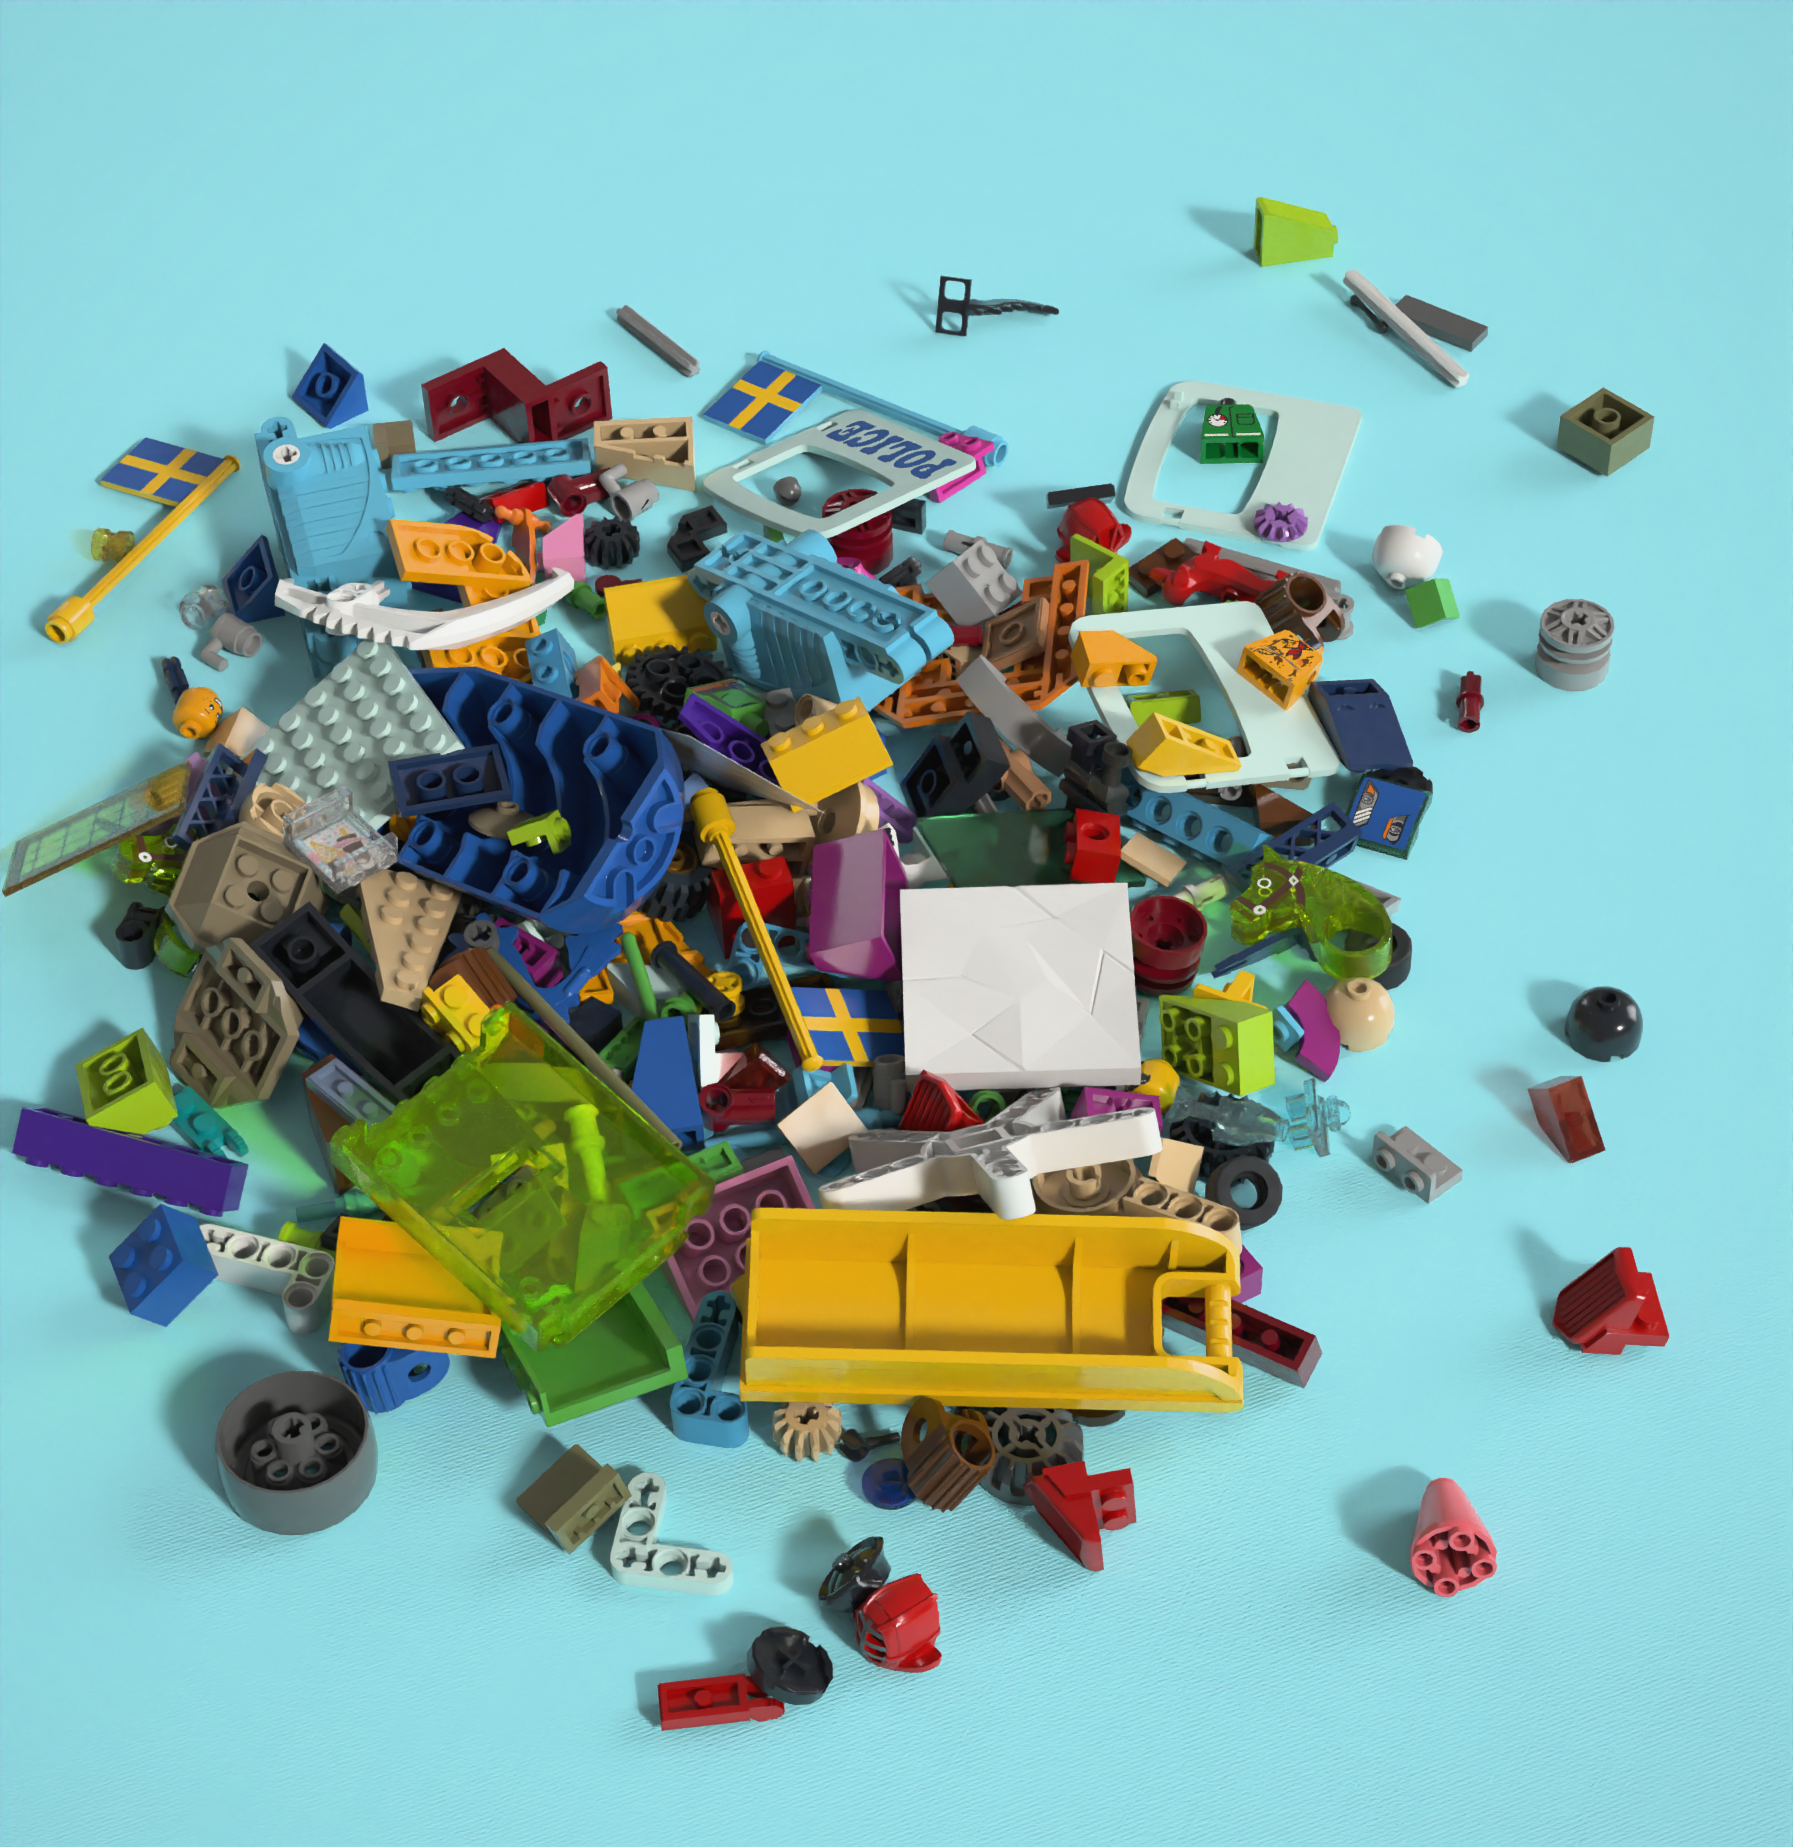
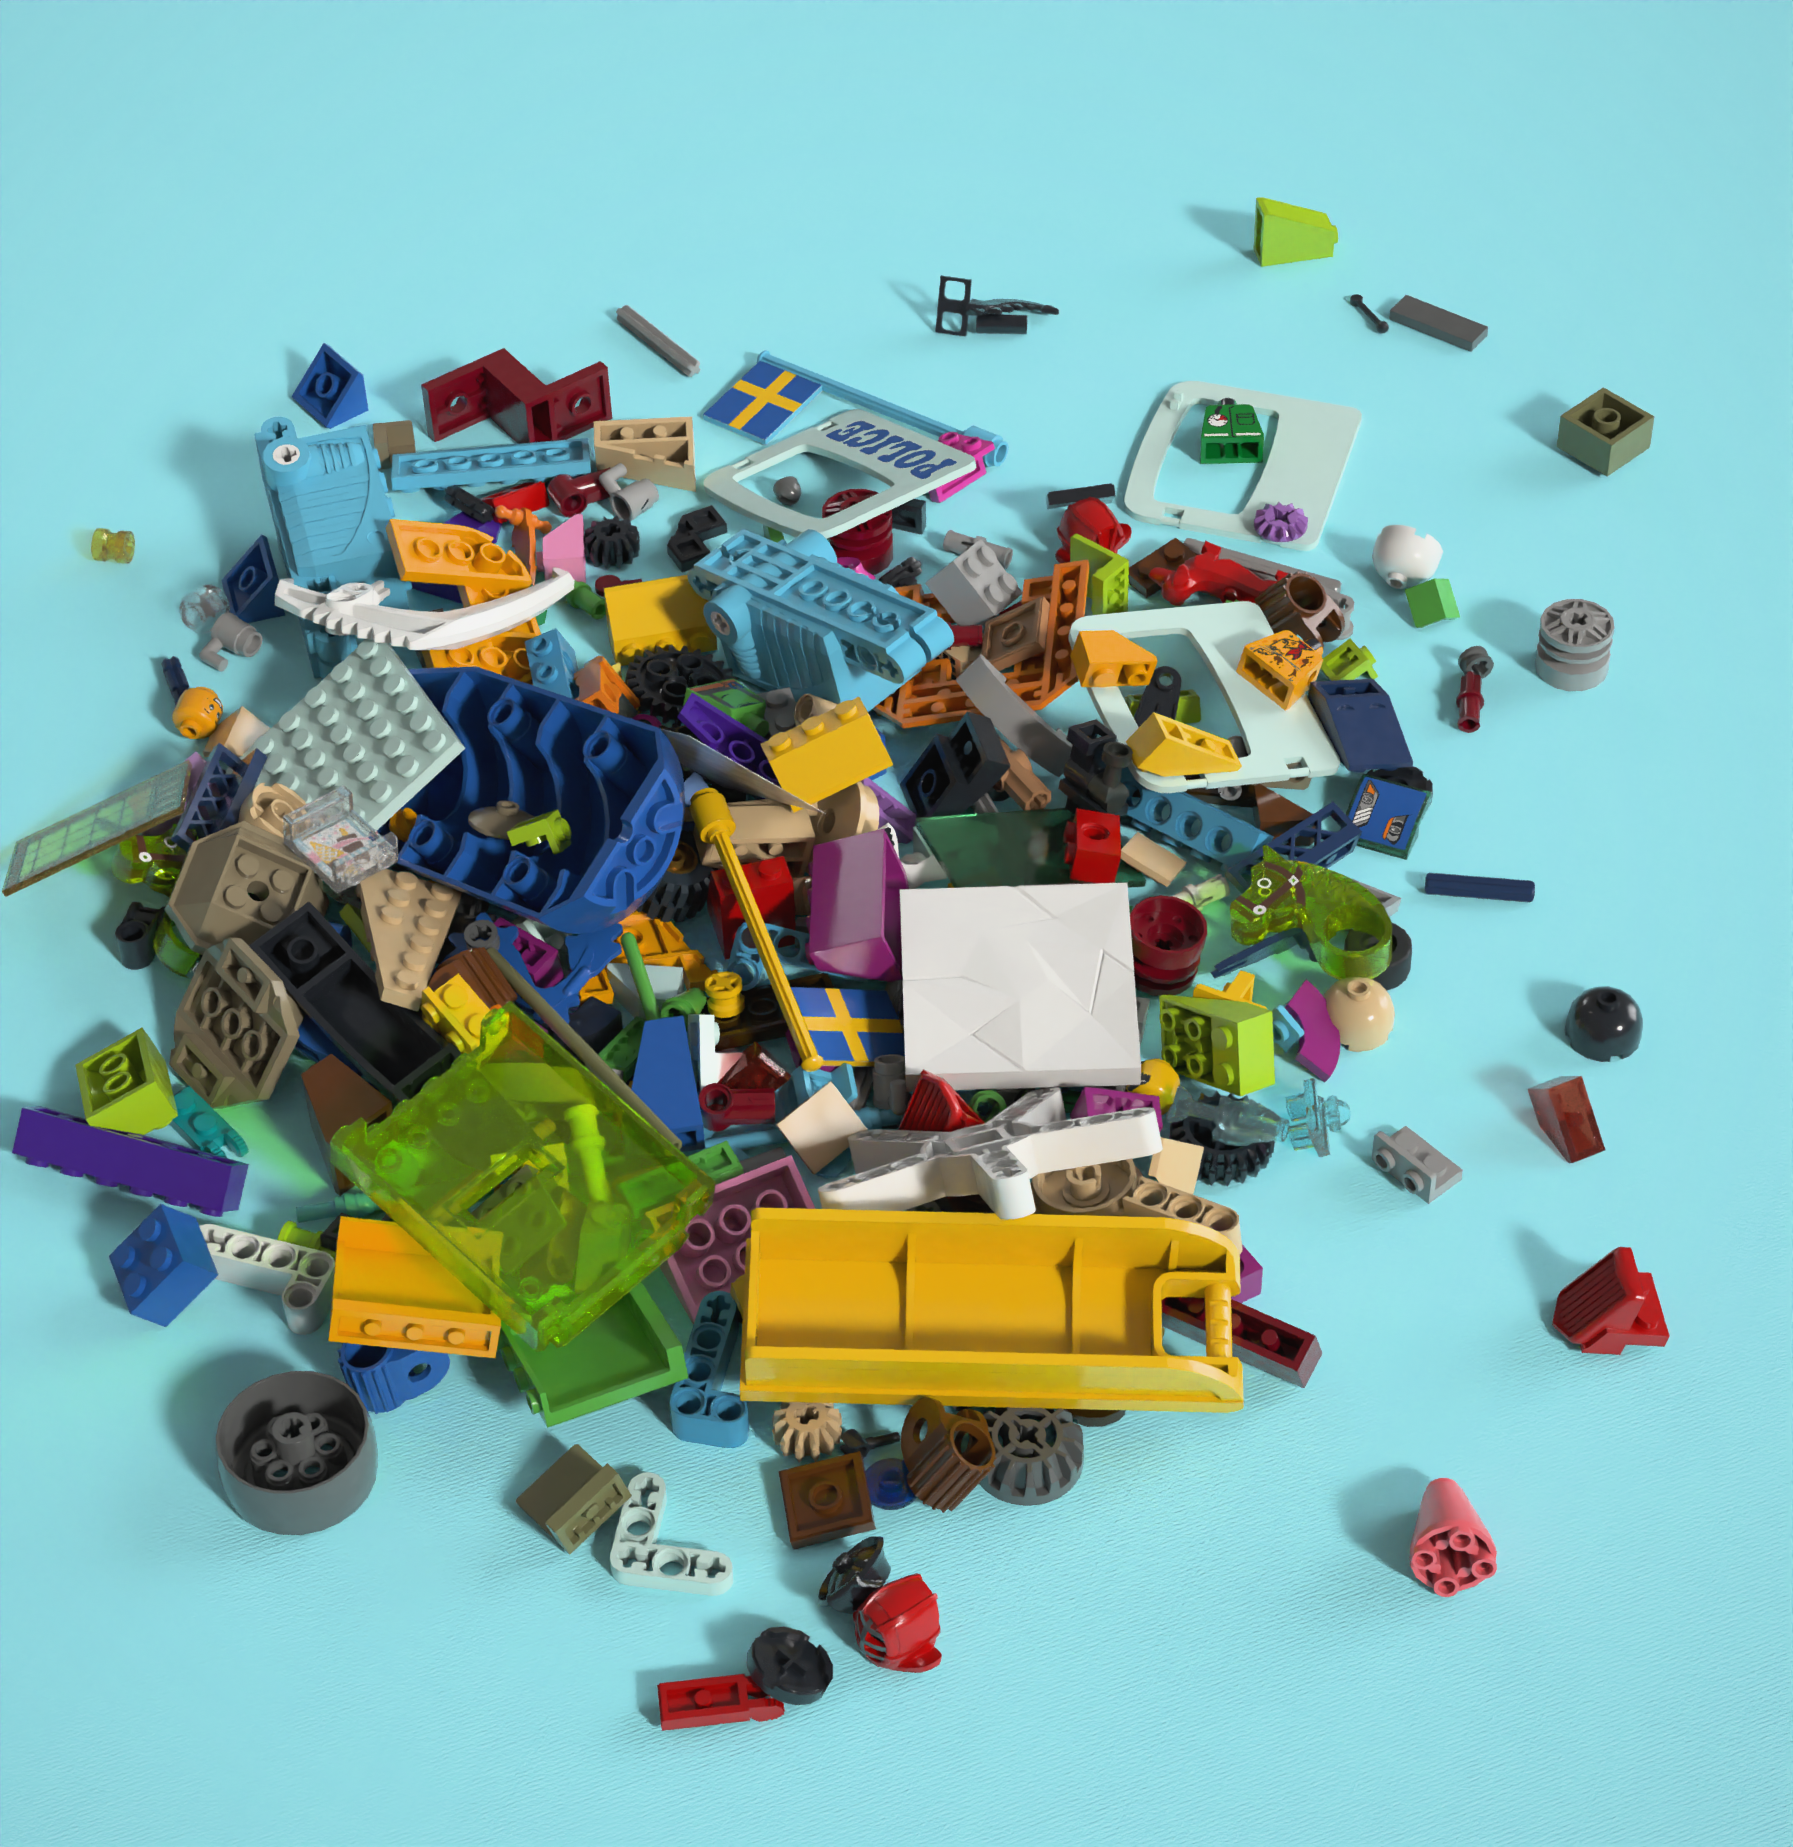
flag [45,437,240,644] -> none
sand blue tile [305,1058,412,1150] -> none
dark blue slope [388,743,512,818] -> none
black pin [650,941,736,1022] -> none
red piece [1023,1461,1137,1572] -> none
black tyre [1205,1155,1283,1231] -> none
white axle [1343,269,1469,388] -> none
none -> reddish brown plate [779,1451,876,1550]
none -> black axle [976,315,1028,334]
none -> black piece [1134,666,1182,727]
none -> lime bracket [1320,638,1378,681]
none -> dark blue axle [1425,872,1535,903]
none -> dark grey bush [1458,646,1494,679]

